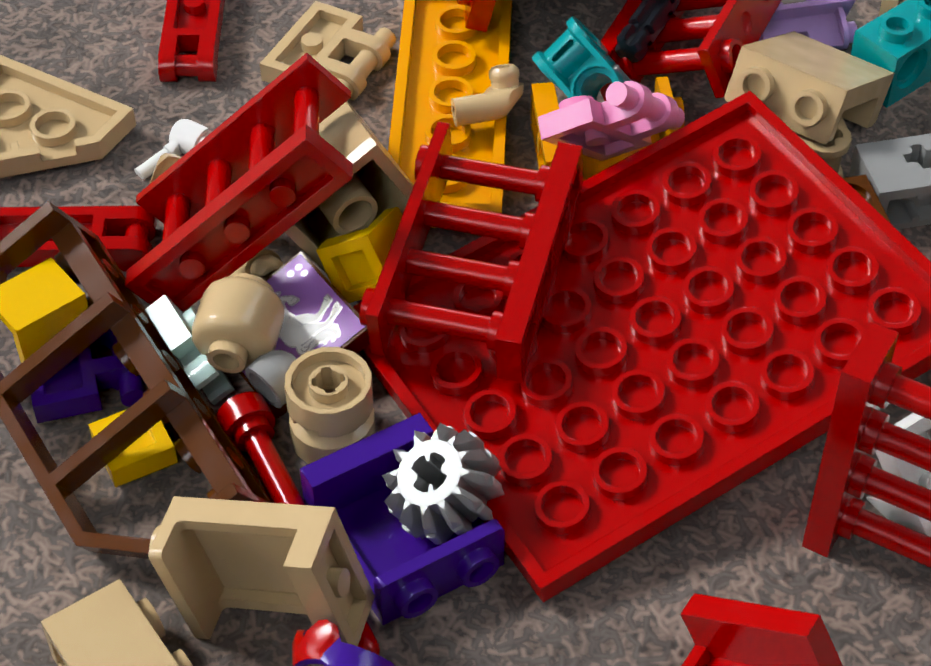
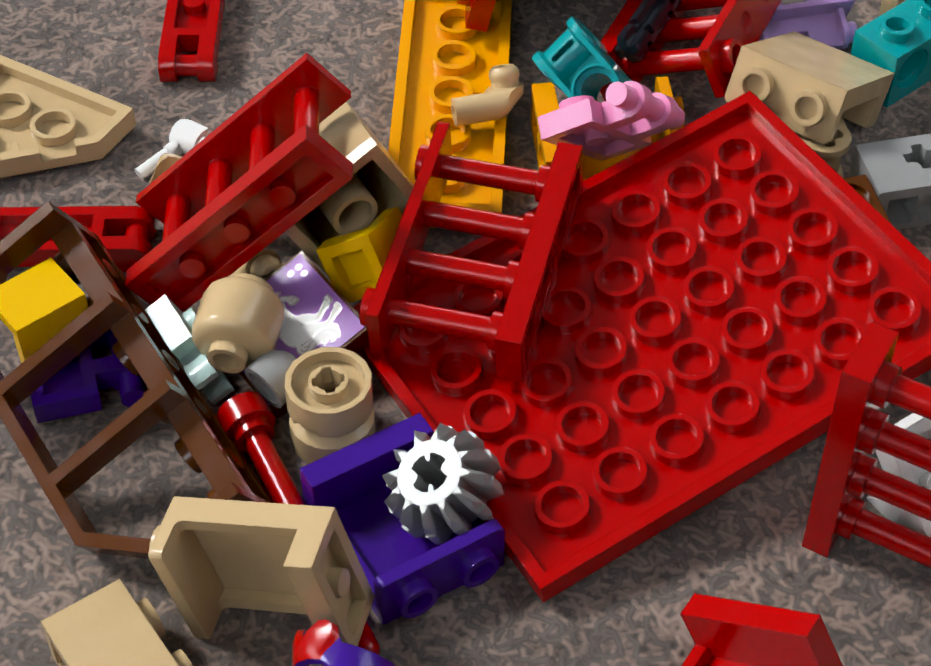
yellow plate [88,409,178,488] -> none
tan plate [260,1,396,100] -> none

